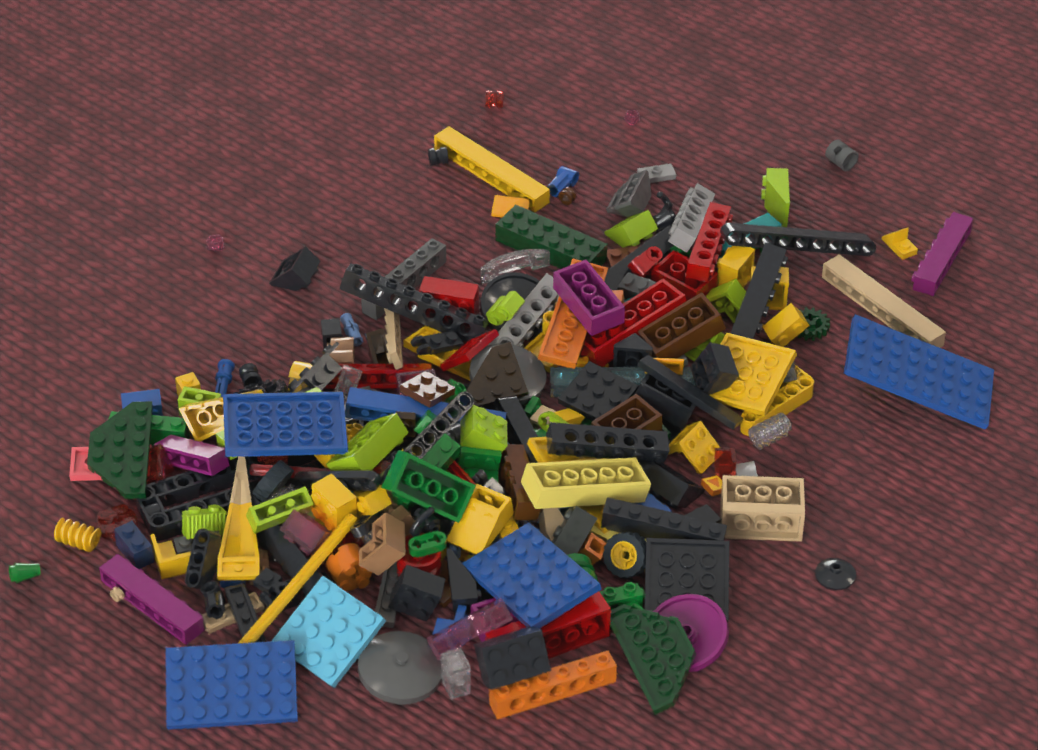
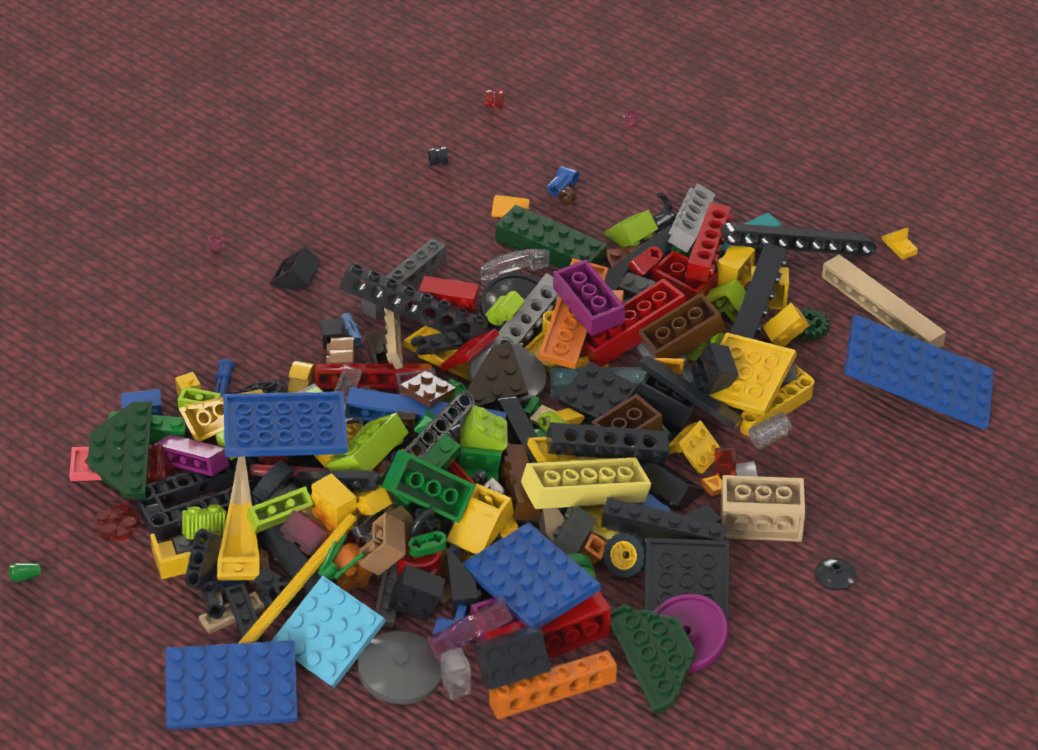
yellow piece [54,517,101,552] -> none
magenta brick [99,554,204,645] -> none
tan piece [110,587,125,602] -> none
dark blue brick [114,521,154,569] -> none
black wheel [239,363,262,387] -> none
bracket [287,342,343,393] -> none
yellow brick [434,126,550,213] -> none
green brick [599,582,645,611] -> none
dark grey wedge [606,170,652,217] -> none
black slope [613,333,653,377] -> none
light grey plate [637,163,676,183] -> none
lime slope [761,168,790,227] -> none
dark grey wheel [825,139,859,171] -> none
magenta brick [911,212,973,296] -> none
none -> green plant [318,533,364,582]

